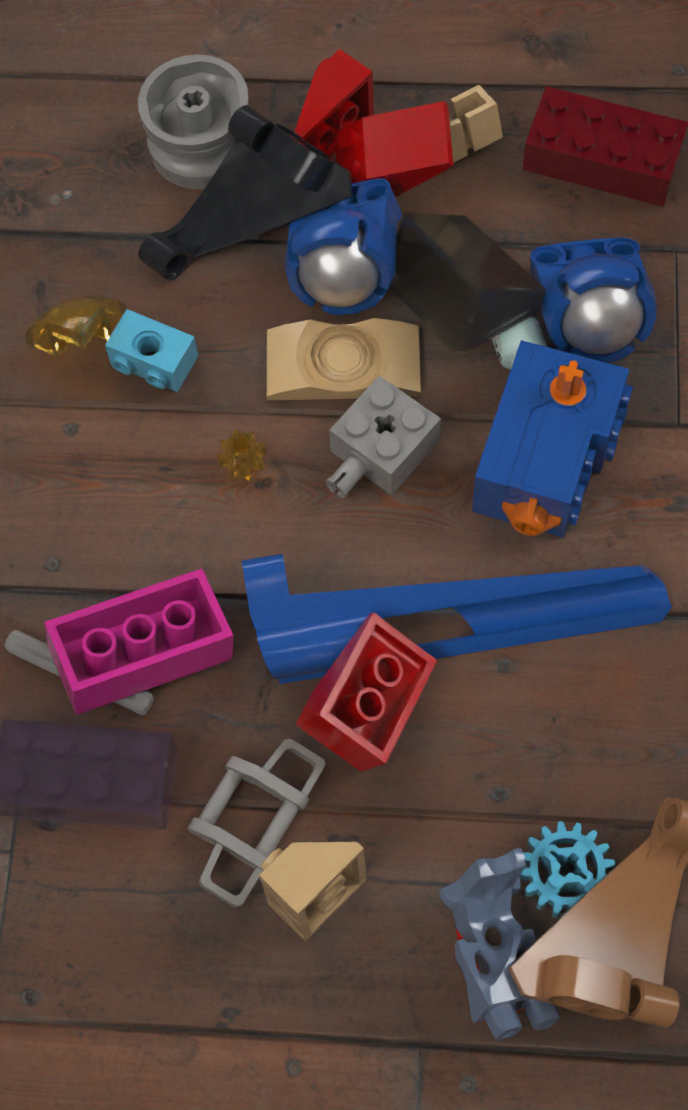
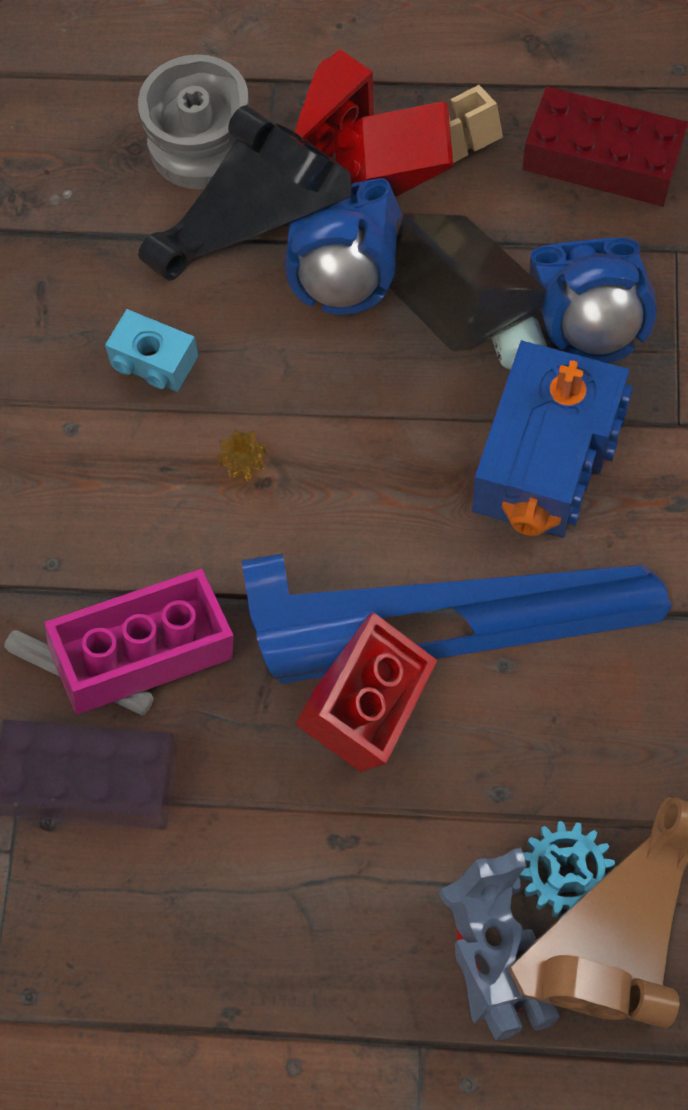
clear yellow brick [25,296,127,358] -> none
light grey bar [187,739,325,908] -> none
tan slope [259,842,367,942] -> none
tan slope [267,318,421,401] -> none
light grey brick [325,376,441,498] -> none

